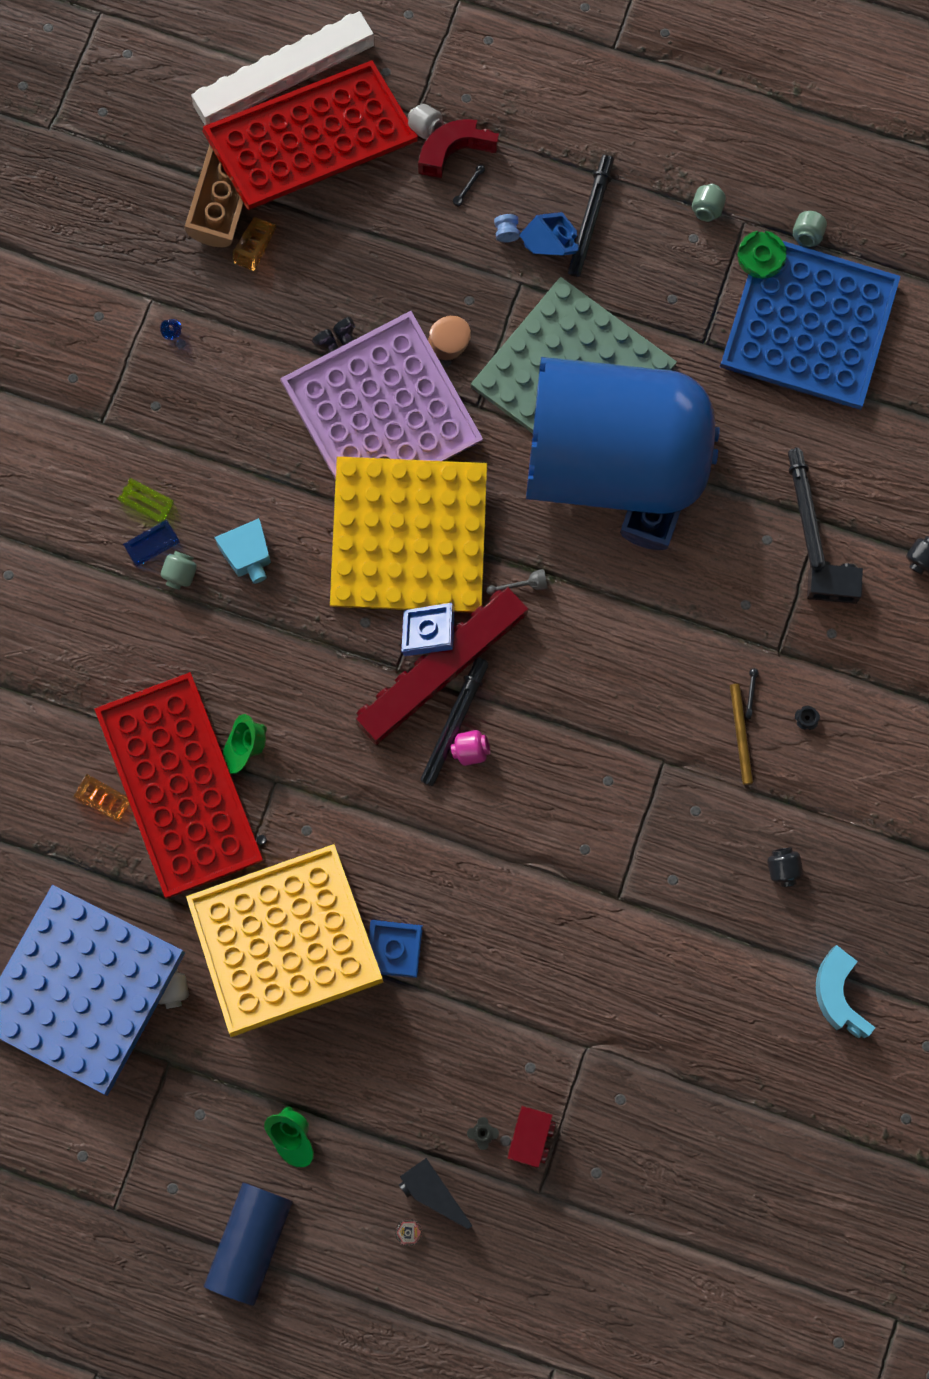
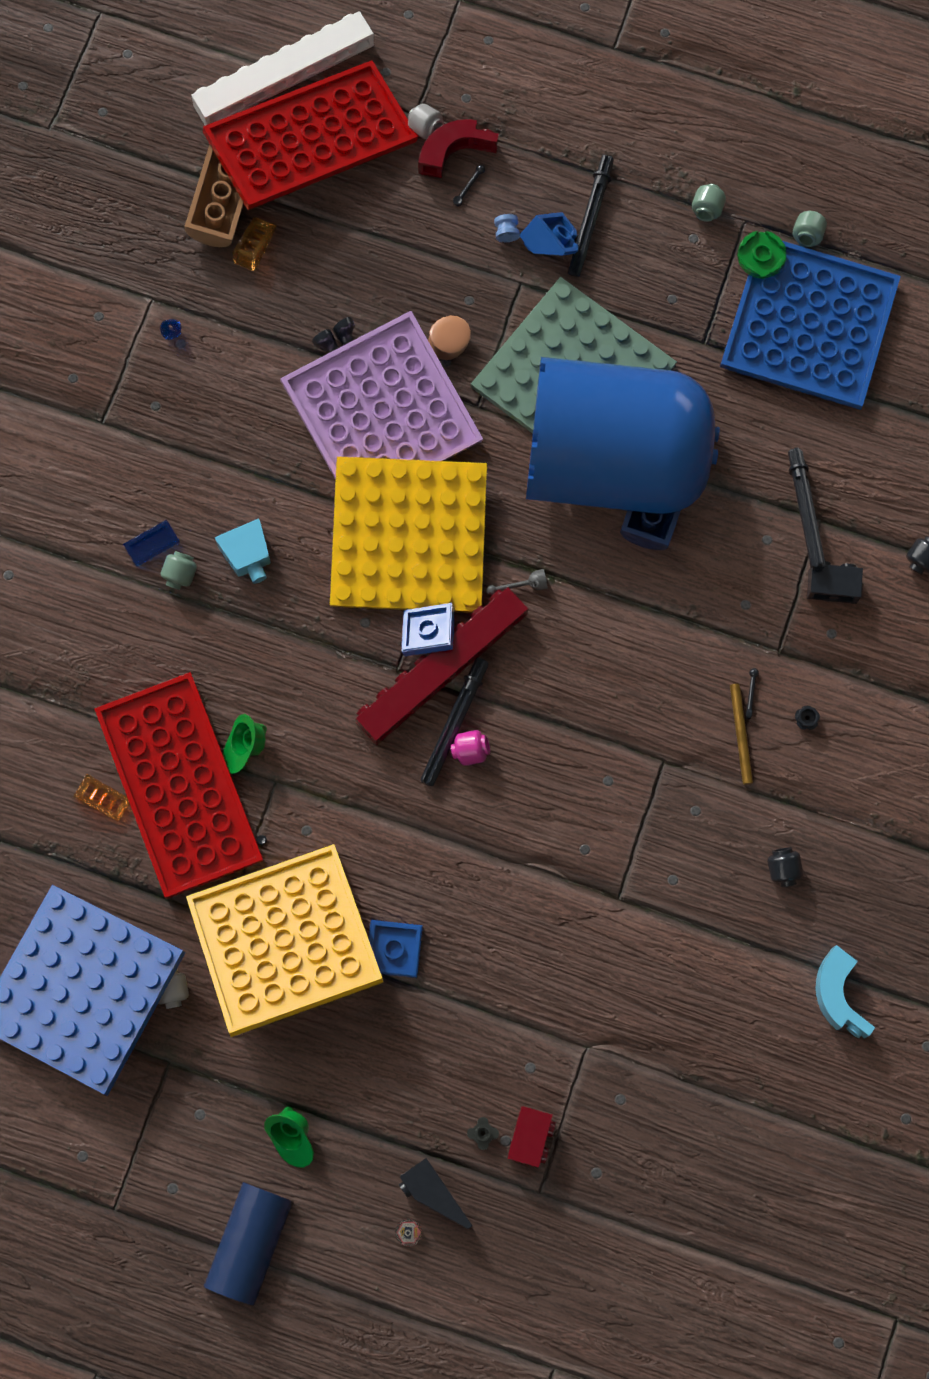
clear neon green tile [117,478,174,524] -> none

